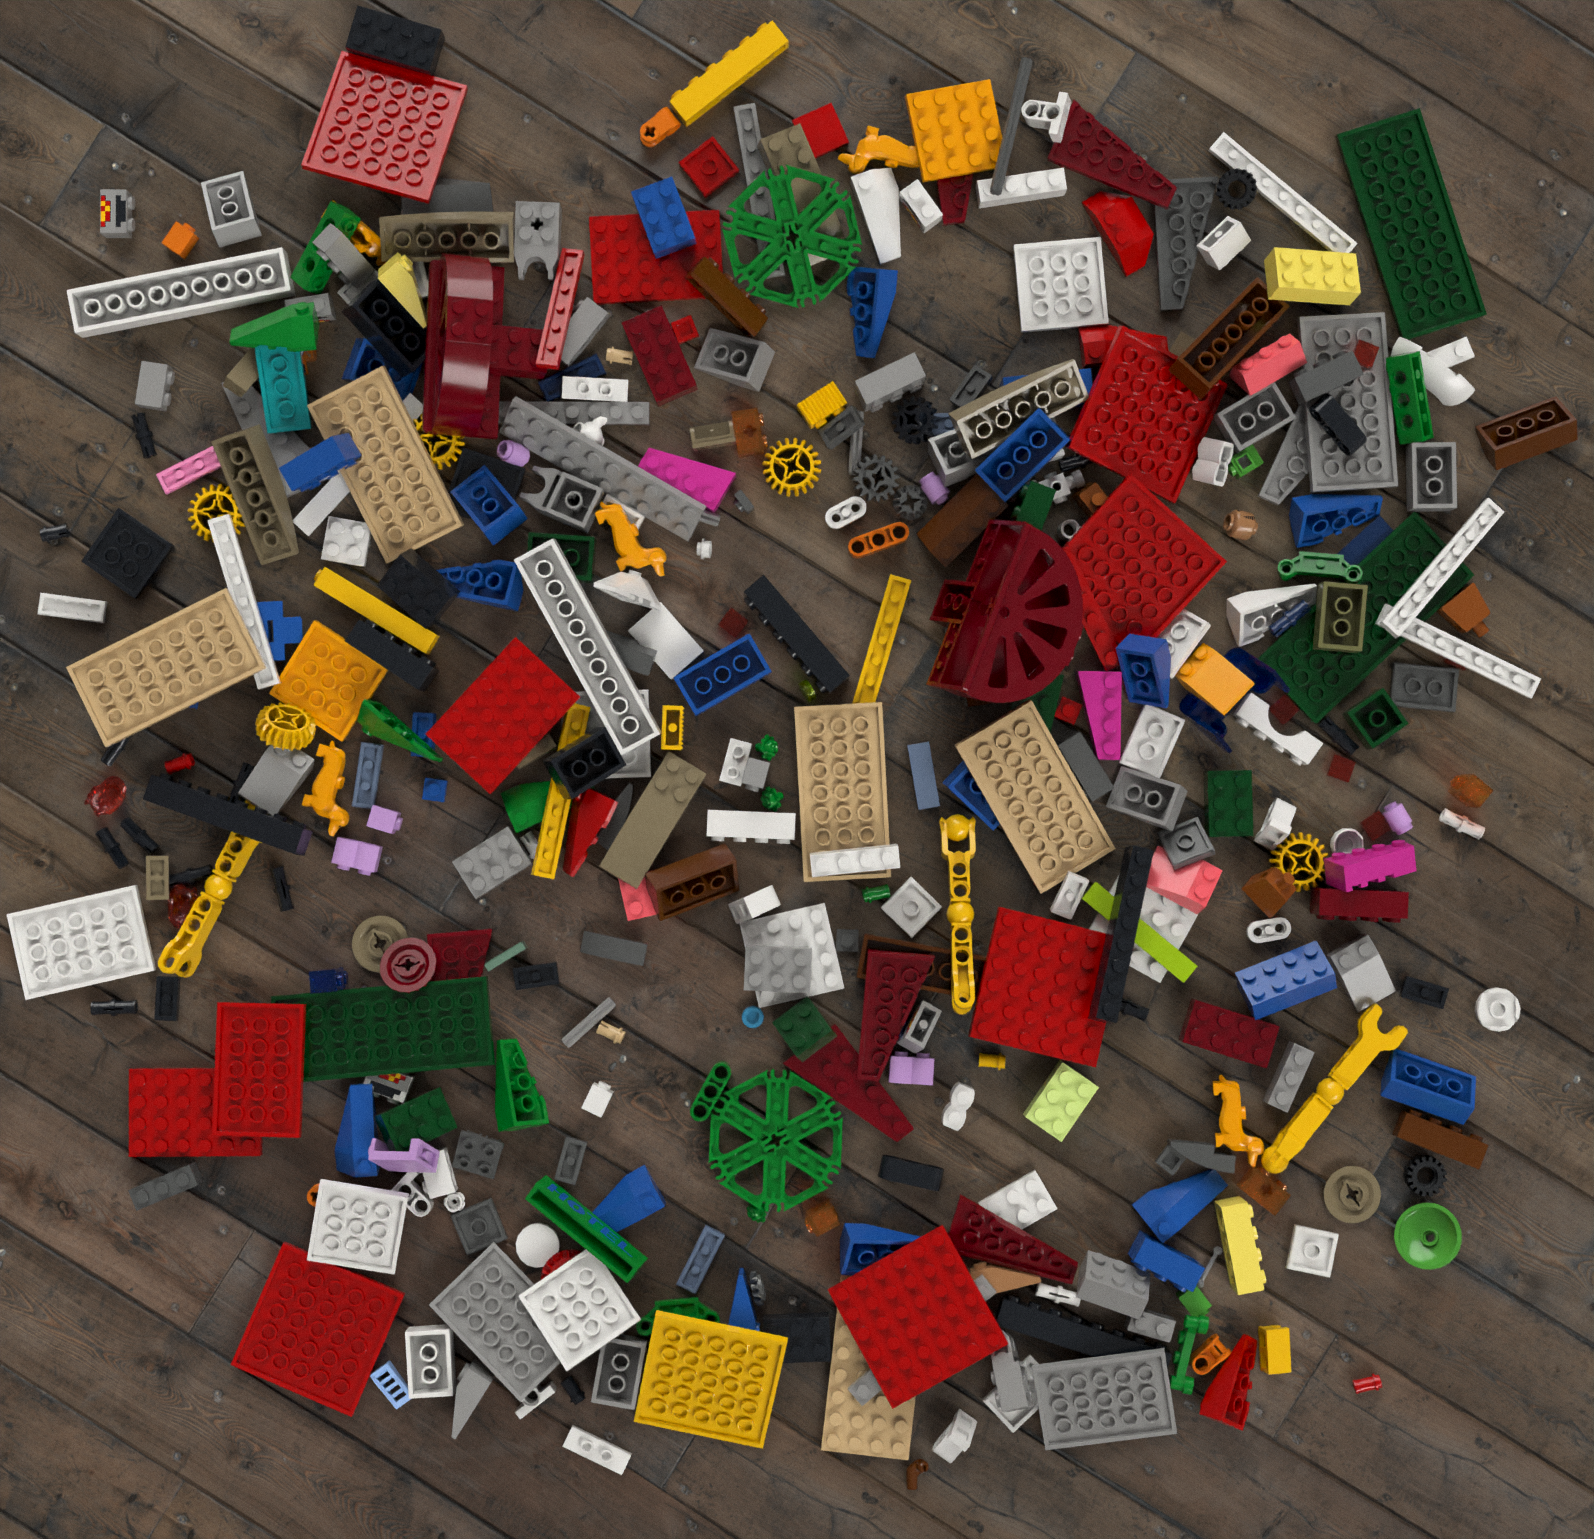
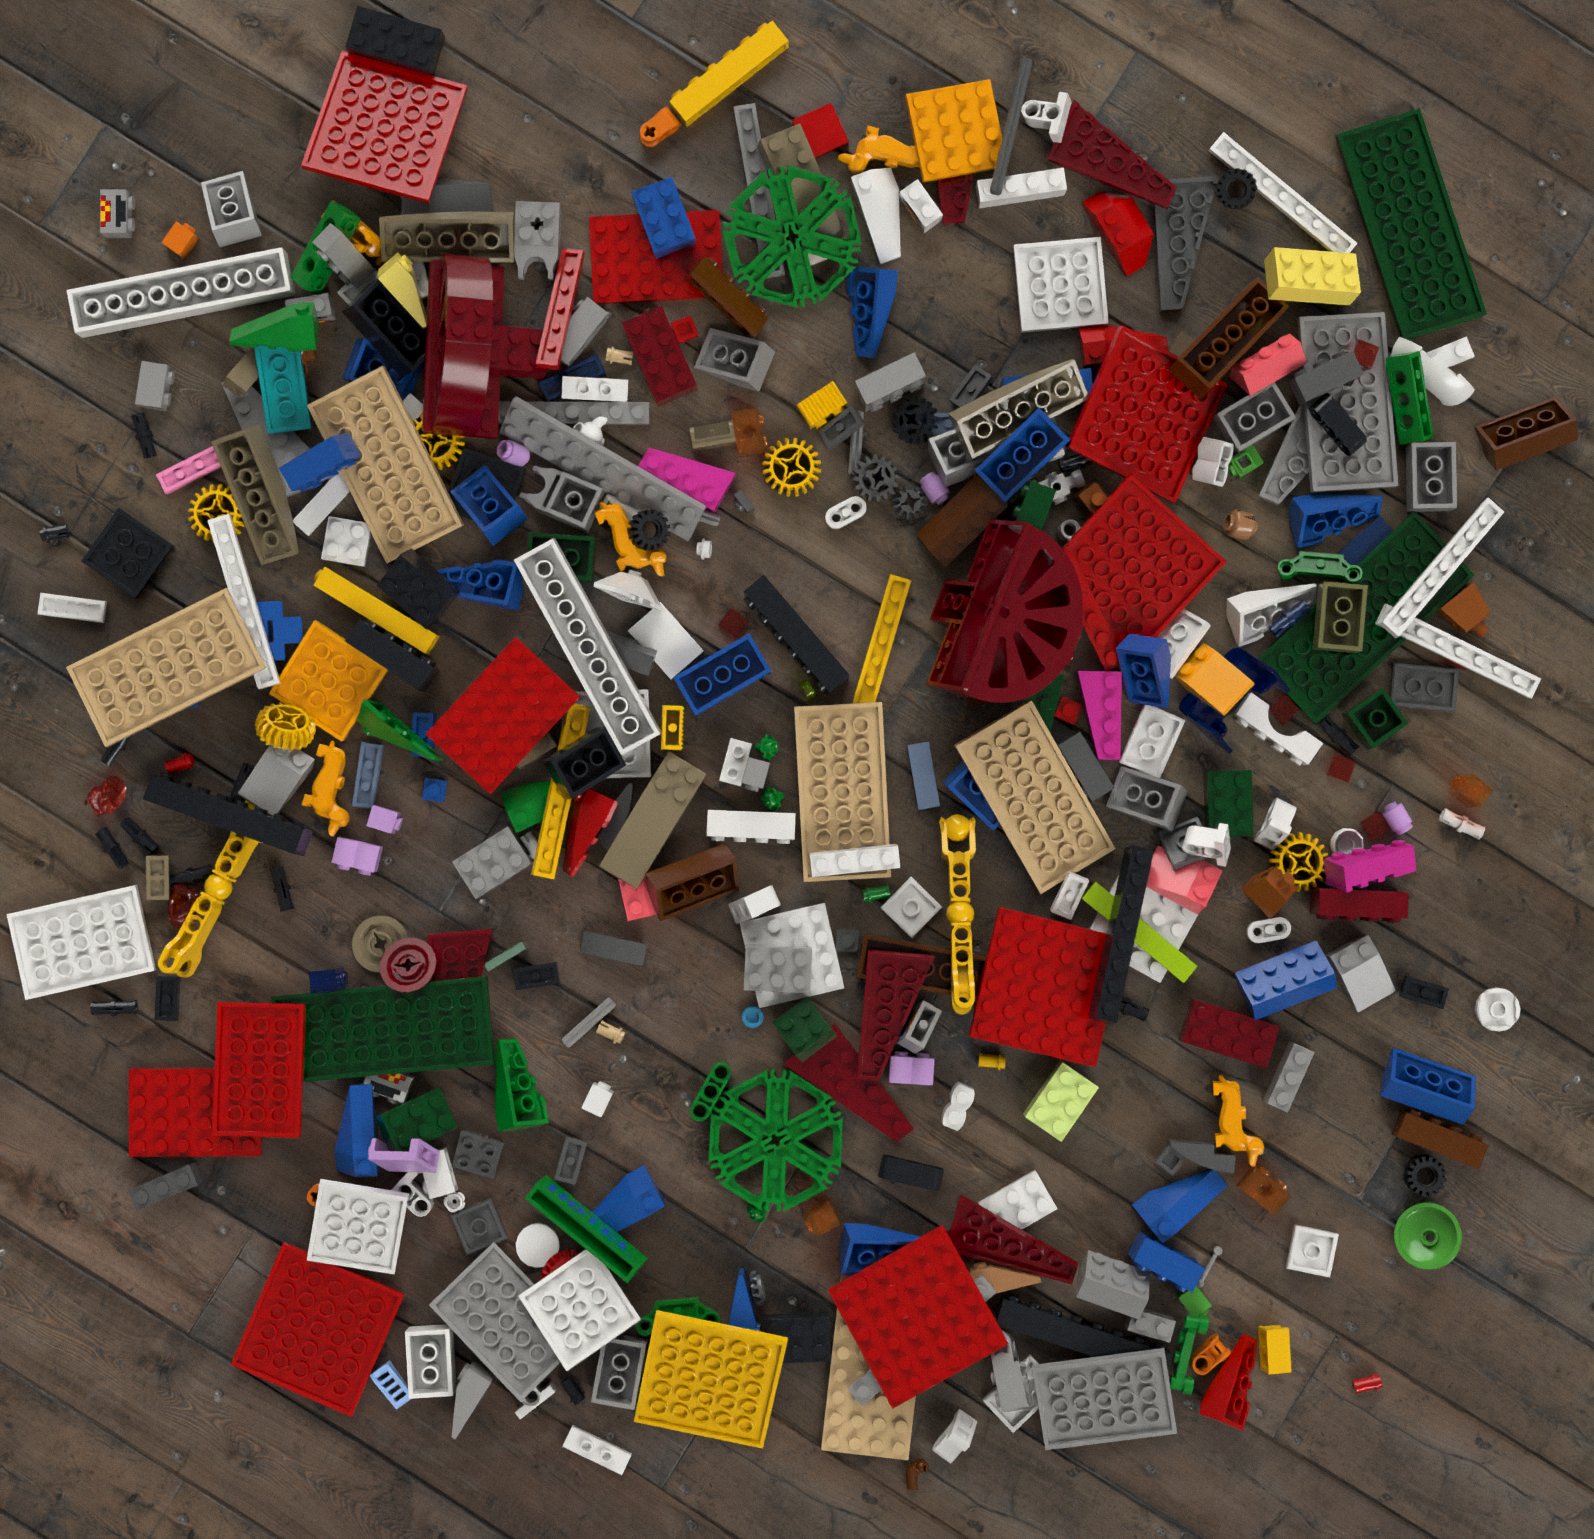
sand blue tile [676,1224,725,1294] -> none
red tile [678,136,740,198] -> none
orange beam [848,522,909,559] -> none
white pin [1035,1282,1081,1307] -> none
white brick [1197,216,1251,270] -> none
light yellow brick [1214,1196,1266,1295] -> none
yellow piece [1261,1003,1408,1174] -> none
dark tan gear [1323,1166,1381,1223] -> none
none -> black tyre [627,510,671,550]
none -> white tile [1182,823,1231,867]

